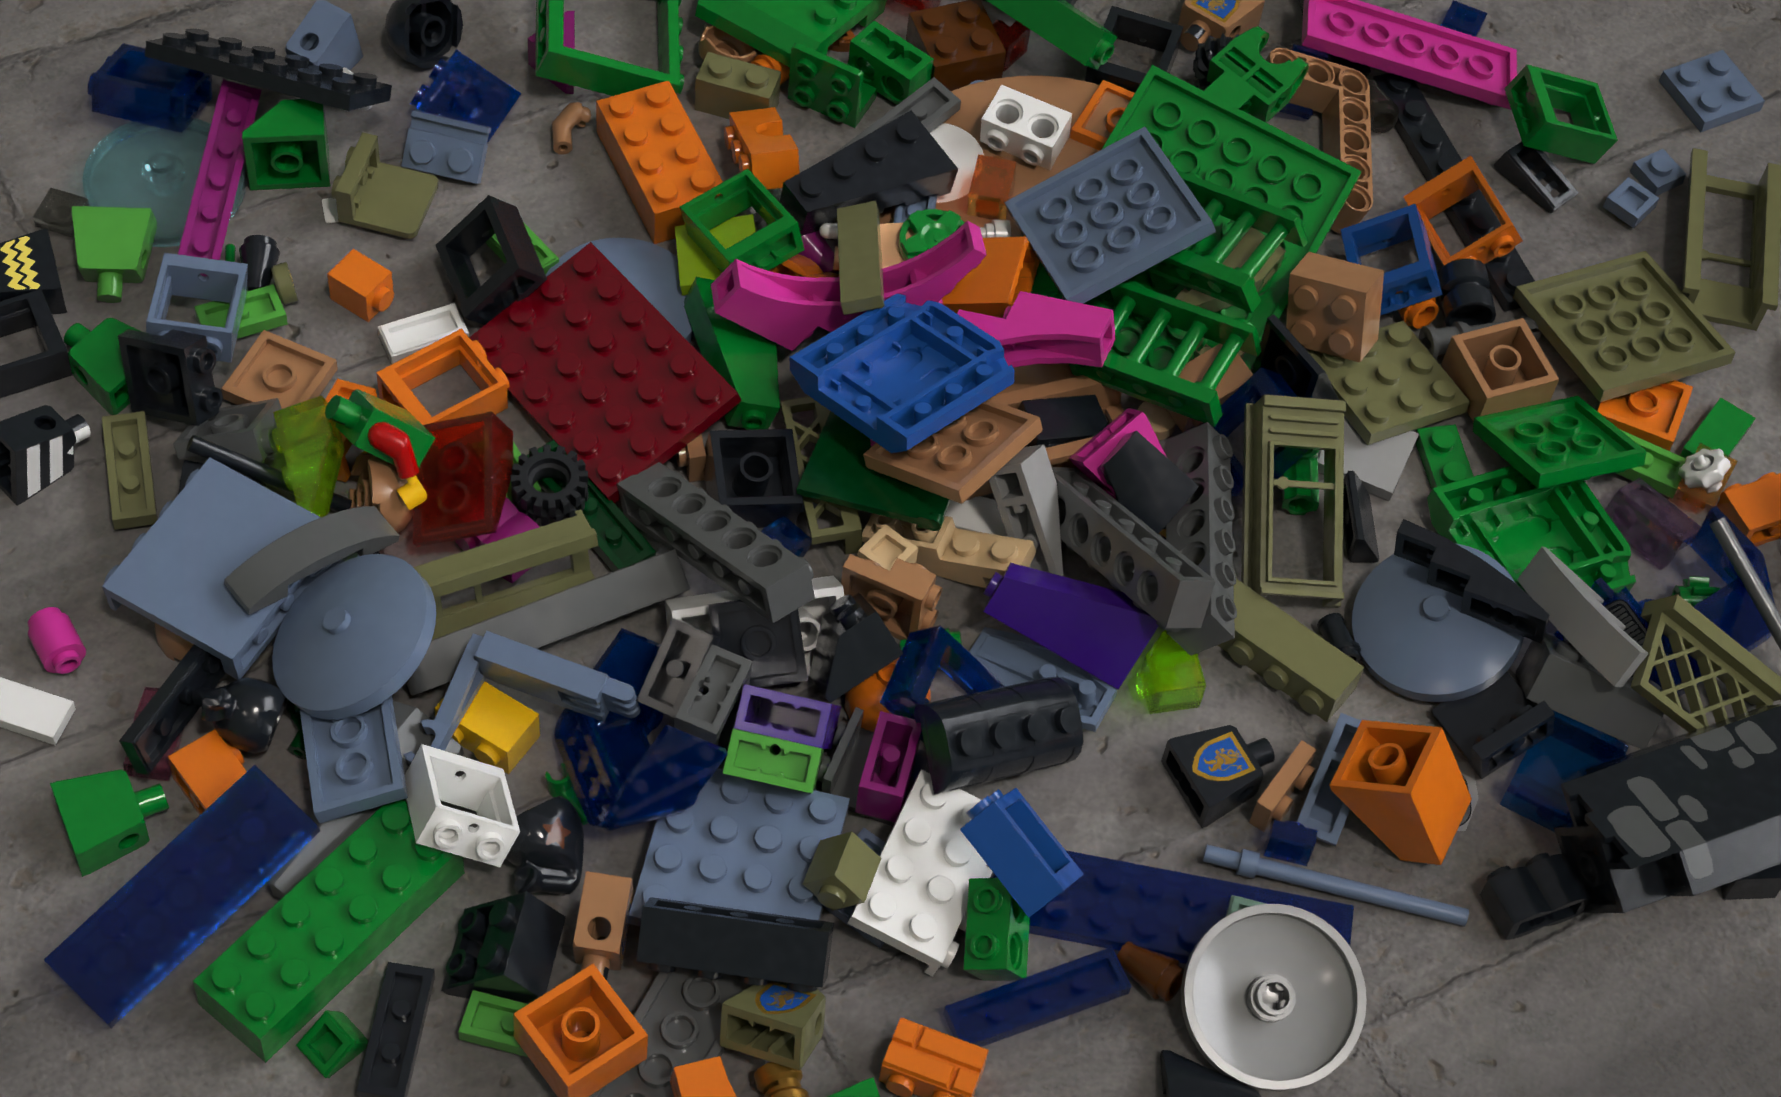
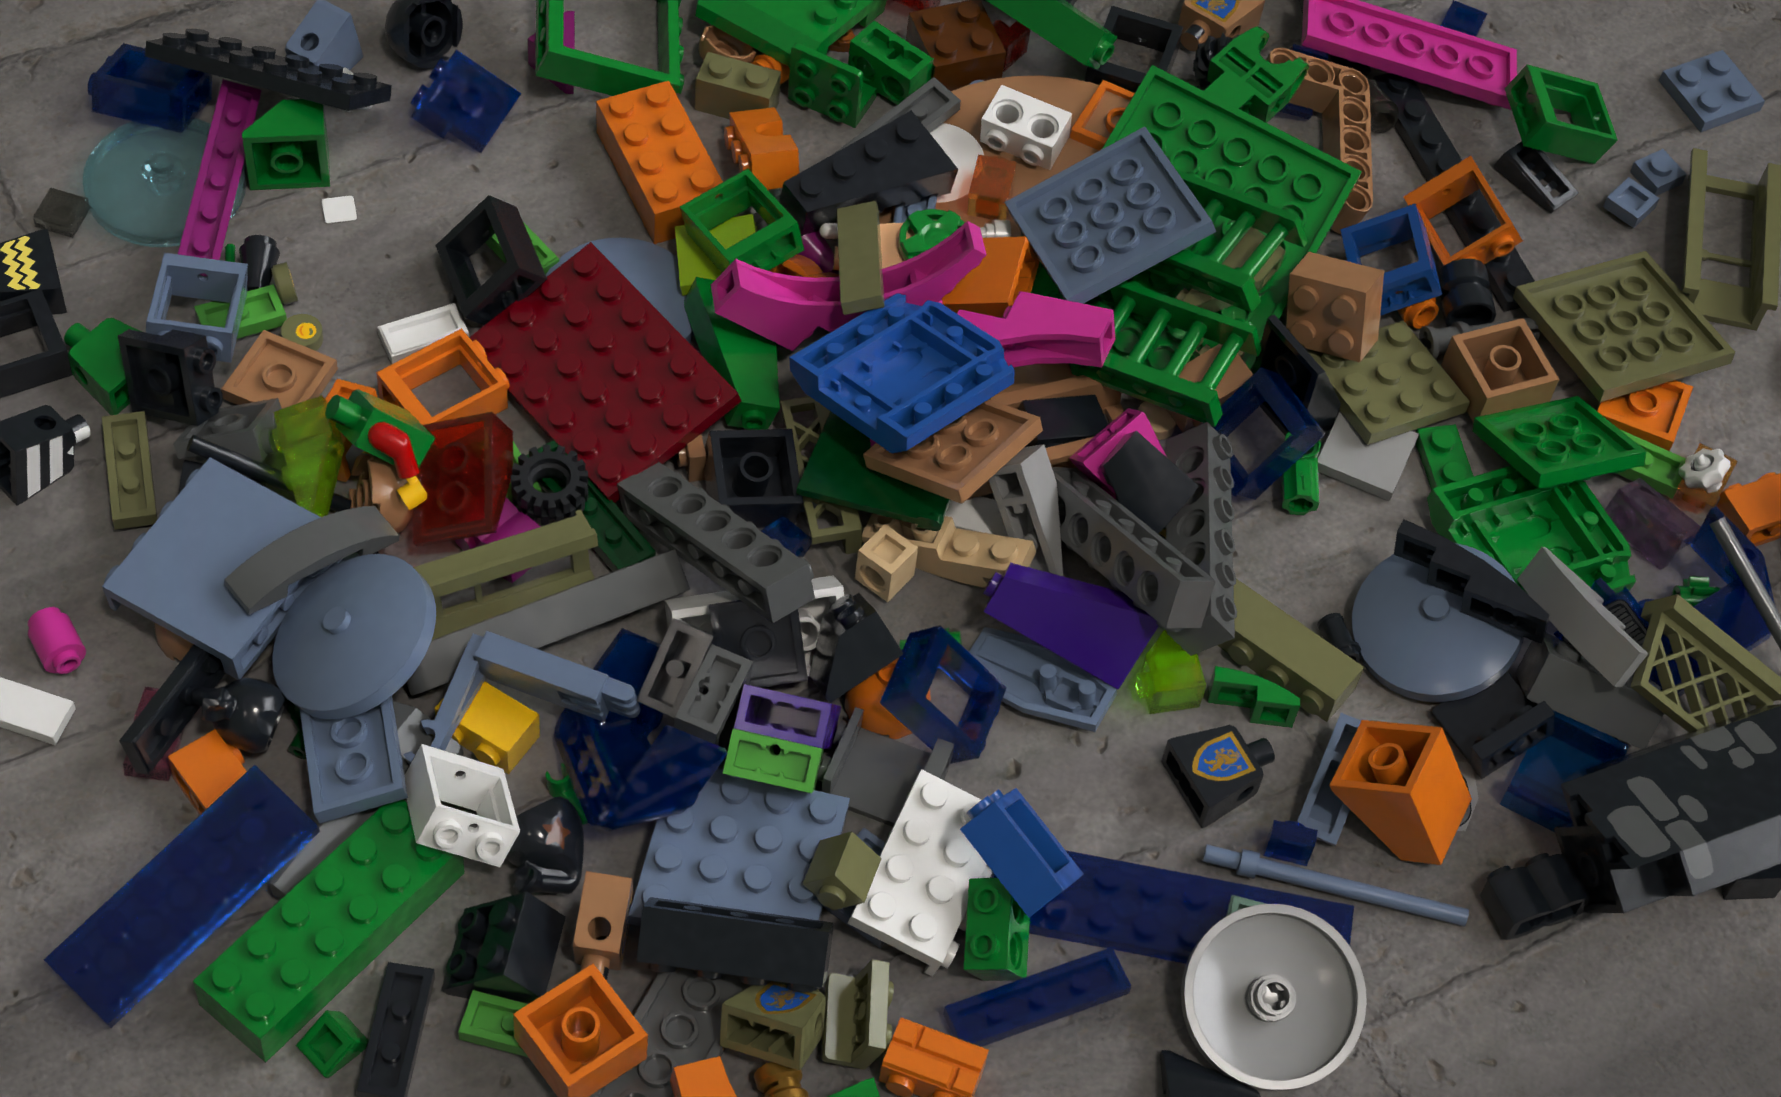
green torso [50,769,169,877] -> none
bright green torso [72,206,157,303] -> none
orange brick [327,248,394,322] -> none
olive bracket [331,132,438,239] -> none
sand blue plate [401,110,491,184] -> none
medium nougat arm [552,102,591,154] -> none
medium nougat plate [841,554,943,640] -> none
magenta brick [855,711,922,822] -> none
black container [914,677,1084,794] -> none
reddish brown cone [1115,941,1184,1001] -> none
olive piece [1241,394,1346,608] -> none
medium nougat plate [1249,740,1317,832] -> none
black slope [1343,471,1379,563] -> none
green tile [1679,398,1756,459] -> none
none -> olive tile [281,314,323,351]
none -> olive bracket [822,959,894,1070]
none -> green slope [1207,666,1300,728]

